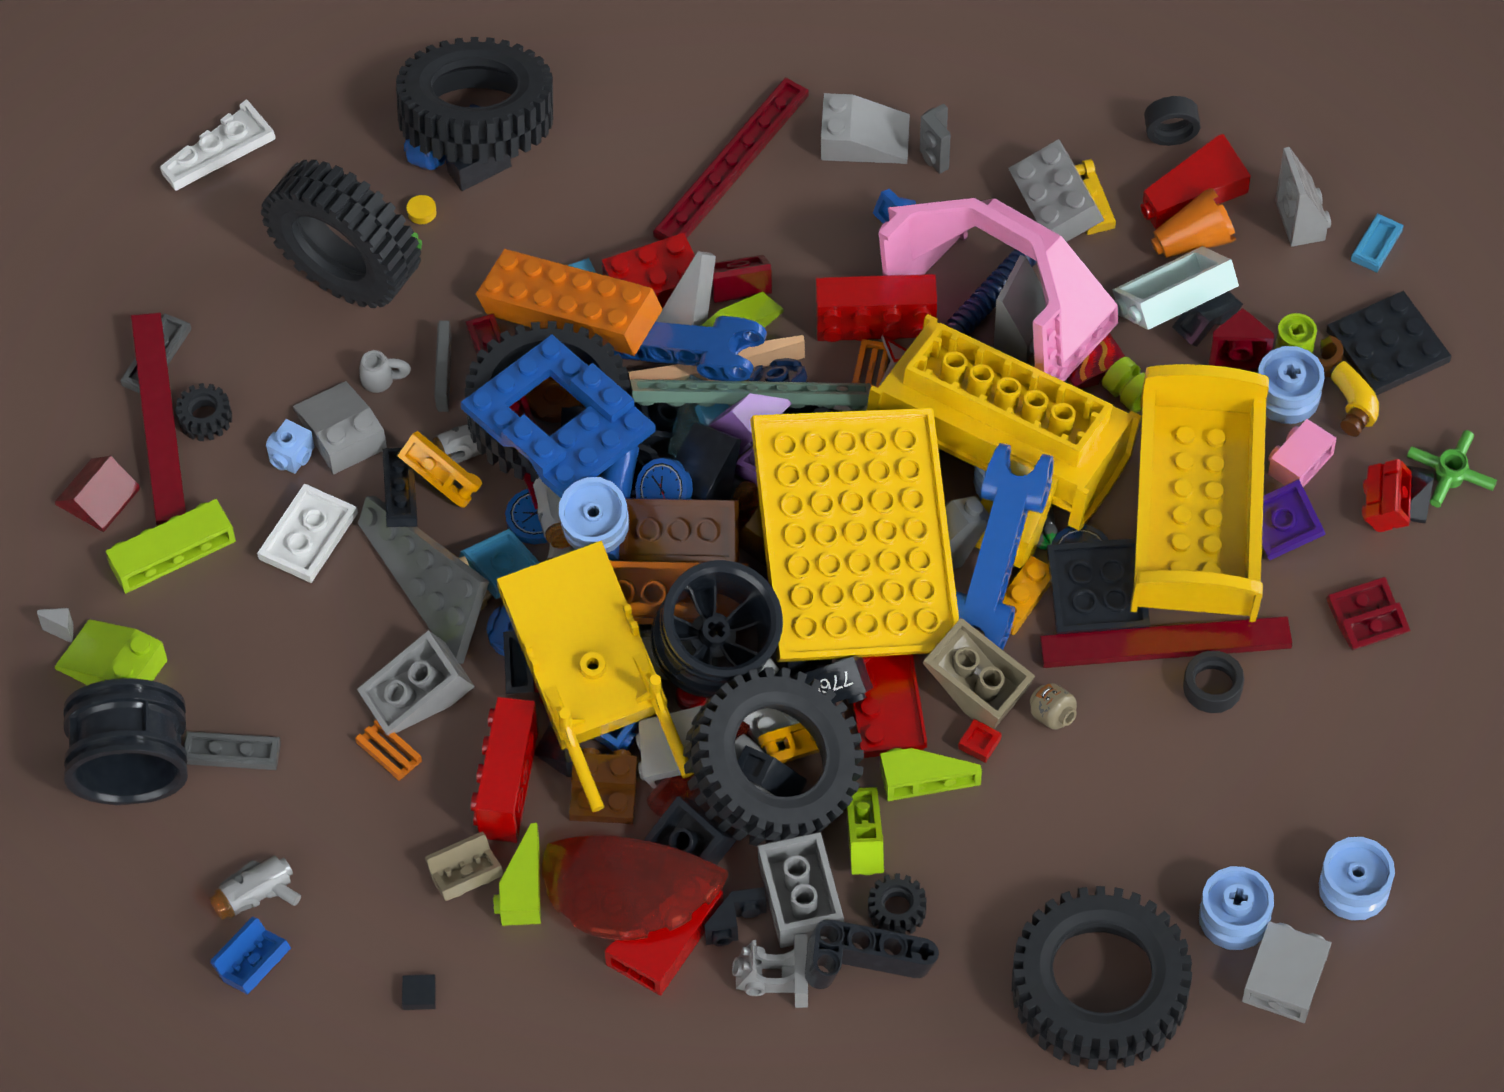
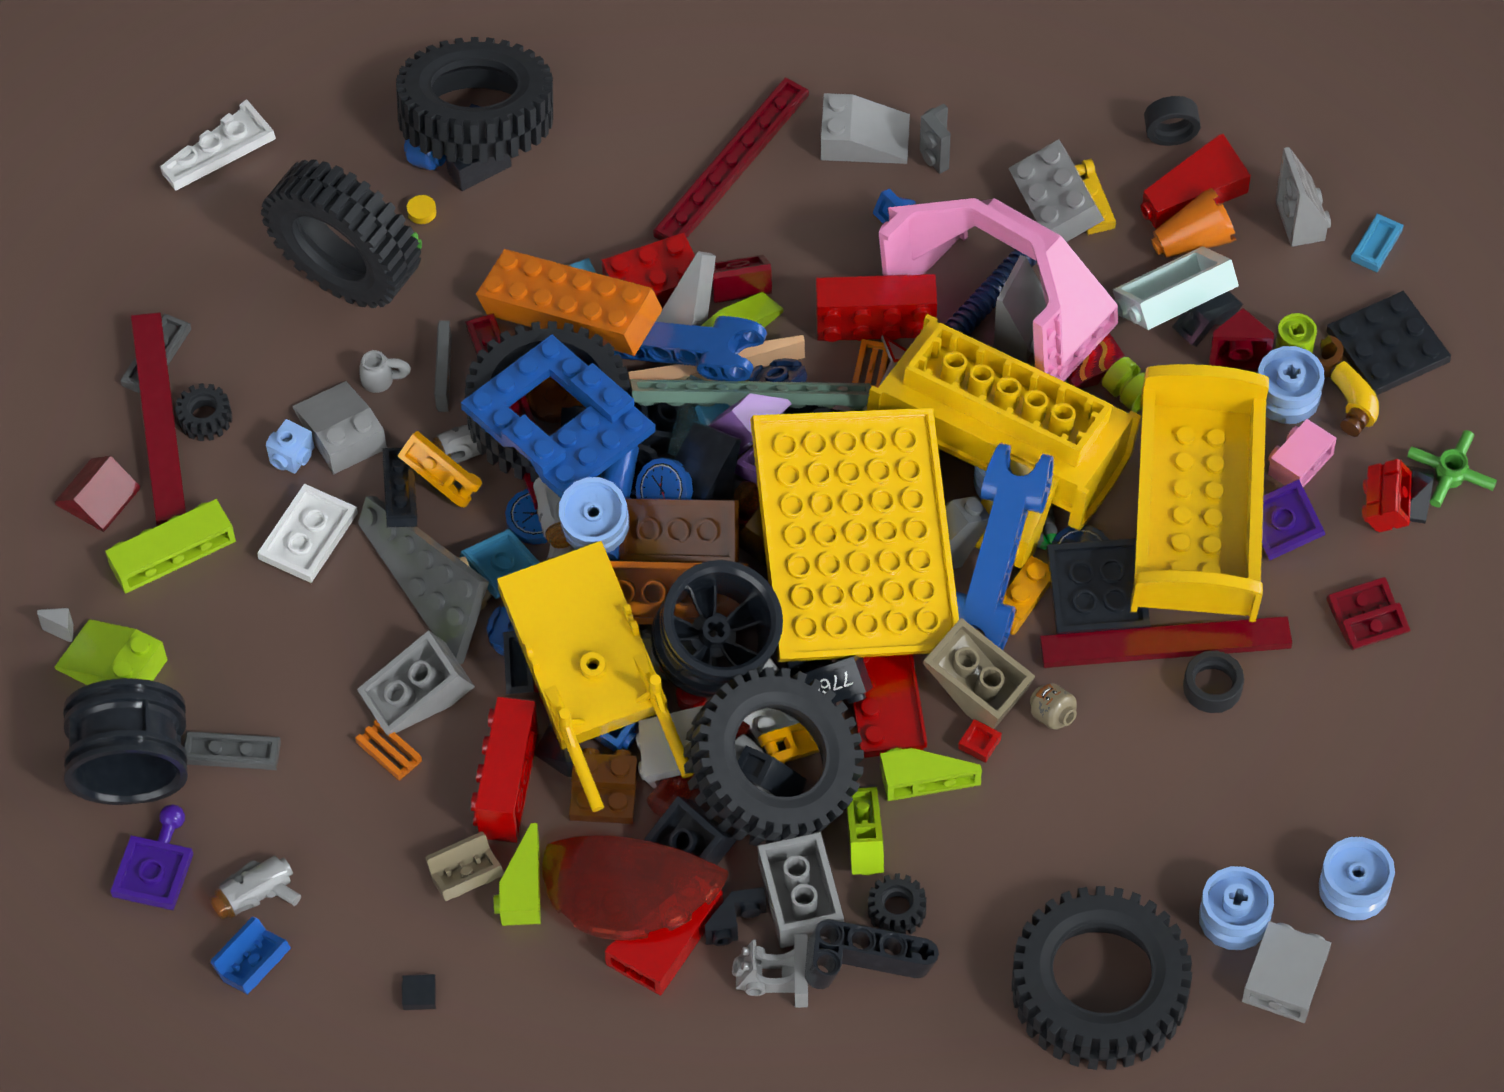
none -> dark purple plate [110,804,194,911]

